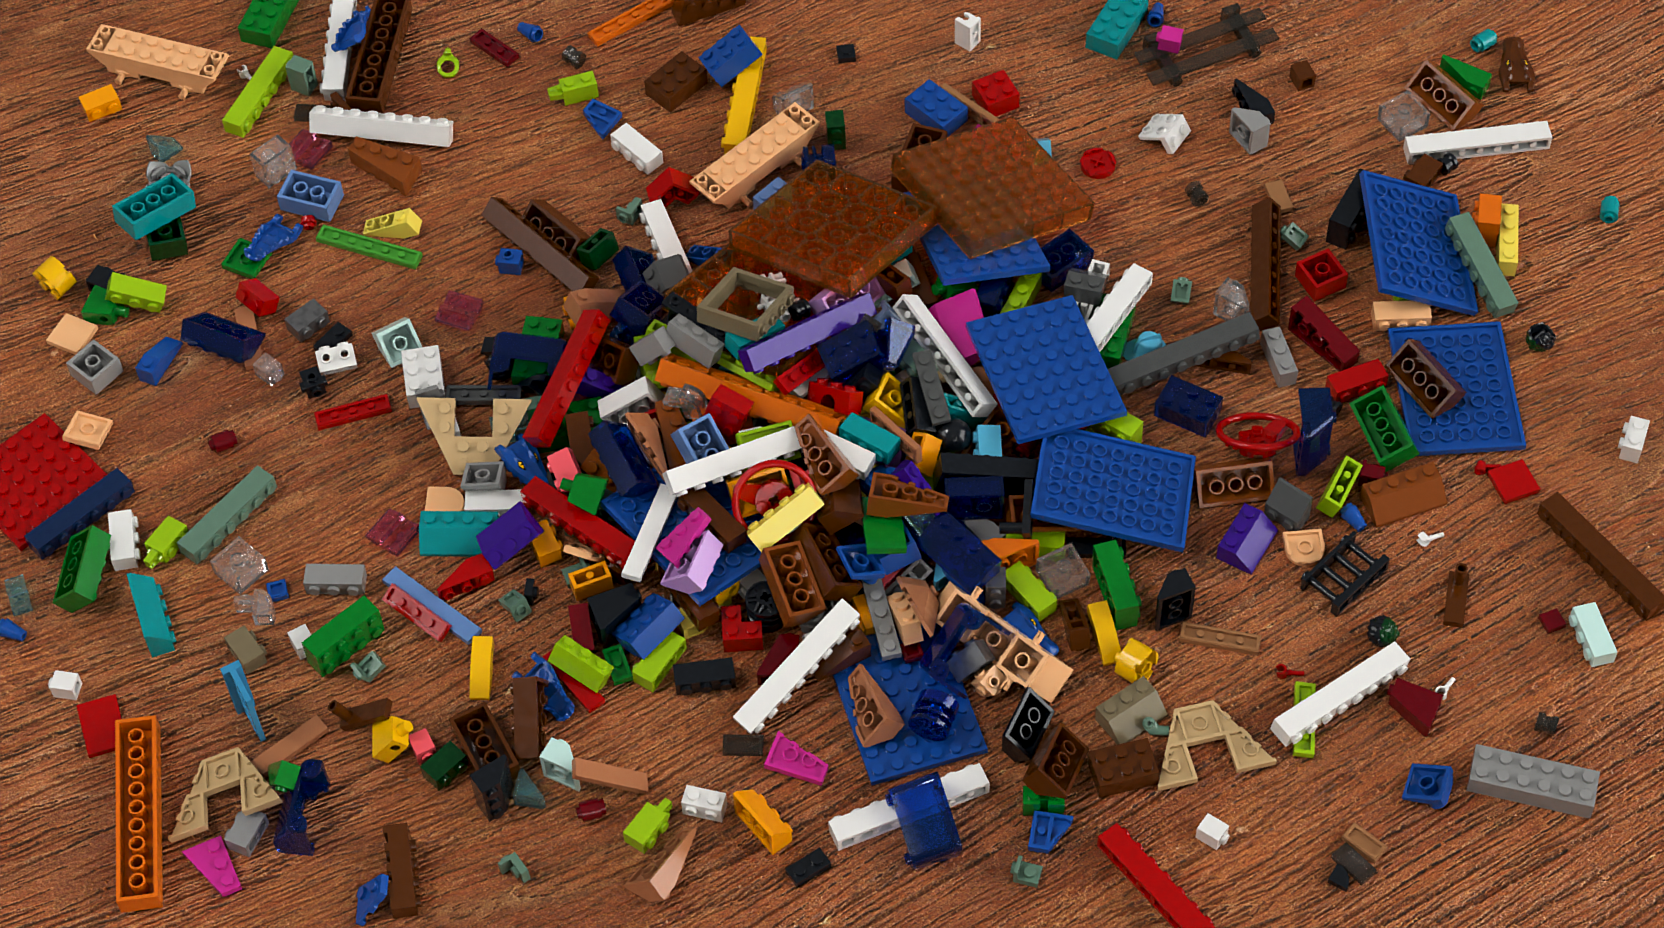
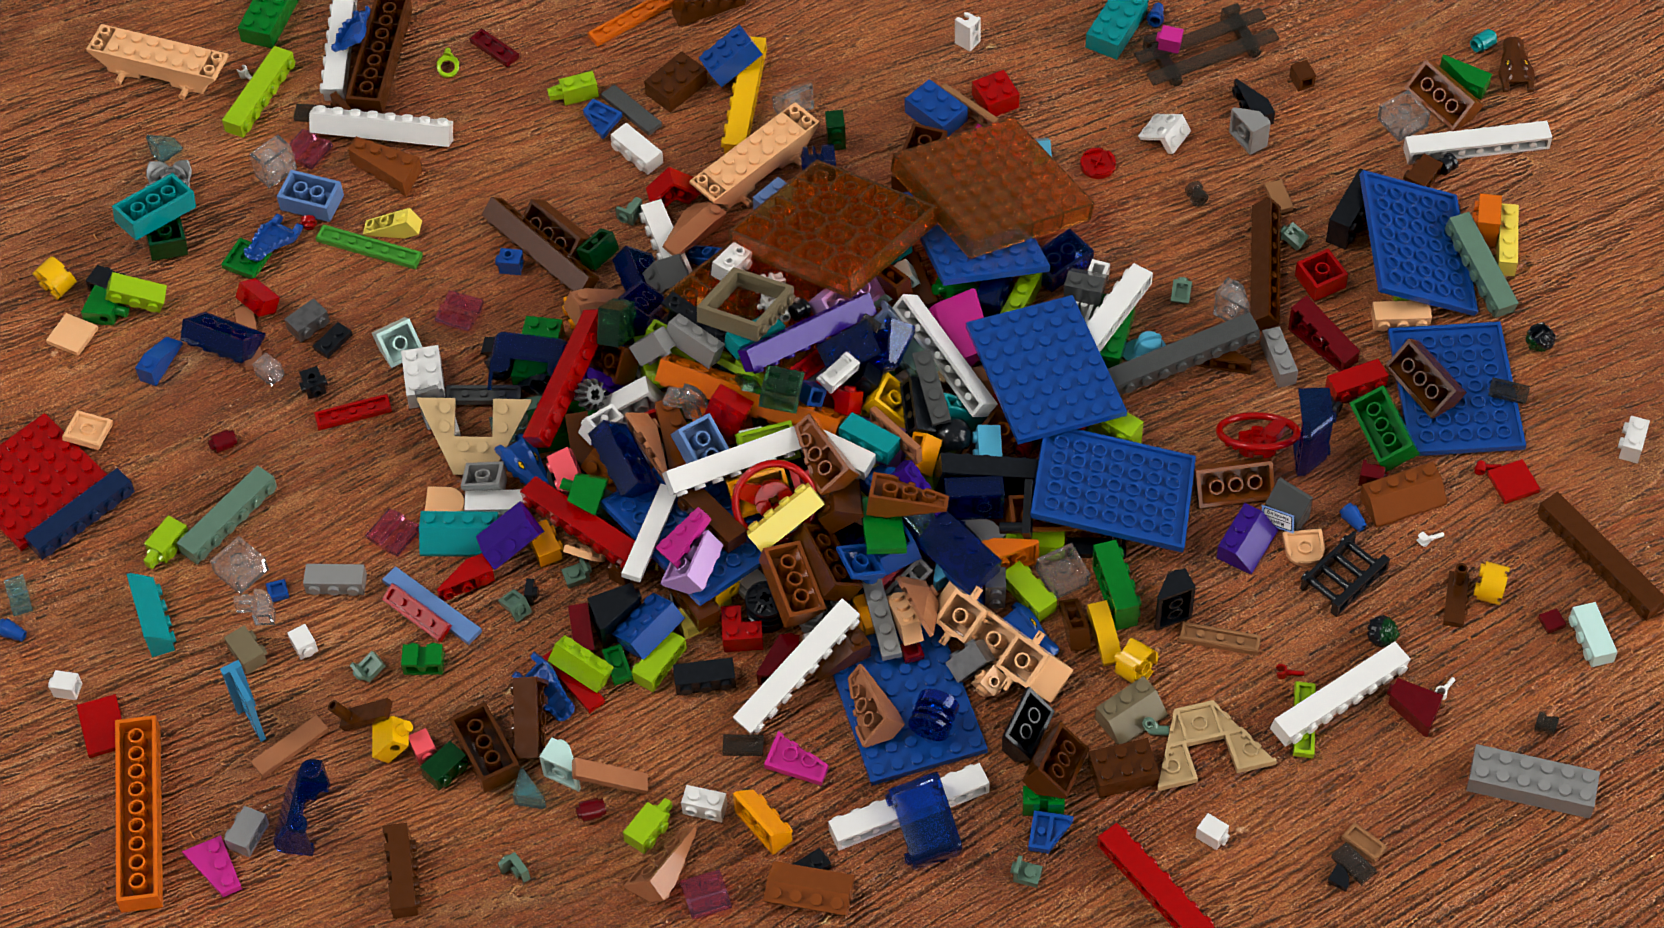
green brick [52,525,111,613] -> none
light grey brick [66,339,124,395] -> none
light orange brick [79,84,122,122] -> none
white brick [108,509,141,571] -> none
tan wing [168,747,283,843] -> none
green slope [268,760,301,793] -> none
sand green brick [285,55,318,96] -> none
green brick [301,595,385,677] -> none
white brick [315,342,358,375] -> none
blue wing [356,874,389,926] -> none
yellow slope [469,636,494,700] -> none
black slope [469,754,514,822] -> none
blue cone [517,22,543,42] -> none
clear smoke wheel [562,45,586,69] -> none
light orange brick [568,561,613,601] -> none
black plate [836,44,856,63] -> none
clear blue windscreen [920,603,1011,699] -> none
clear blue brick [1154,375,1223,438] -> none
lime brick [1316,455,1363,518] -> none
blue slope [1402,763,1453,809] -> none
teal brick [1600,196,1620,223] -> none
none -> green brick [401,643,445,675]
none -> dark grey gear [574,378,607,411]
none -> white brick [578,404,624,446]
none -> clear green brick [597,298,636,348]
none -> dark grey tile [601,84,662,136]
none -> nougat wedge [662,202,727,256]
none -> clear pink slope [680,869,732,920]
none -> white brick [711,242,752,281]
none -> clear green tile [735,373,762,394]
none -> clear green brick [758,365,805,414]
none -> dark orange slope [763,861,855,917]
none -> blue brick [794,380,827,407]
none -> white hinge [816,351,860,394]
none -> sticker [1262,505,1294,534]
none -> yellow brick [1473,561,1510,605]
none -> clear smoke tile [1488,377,1530,405]

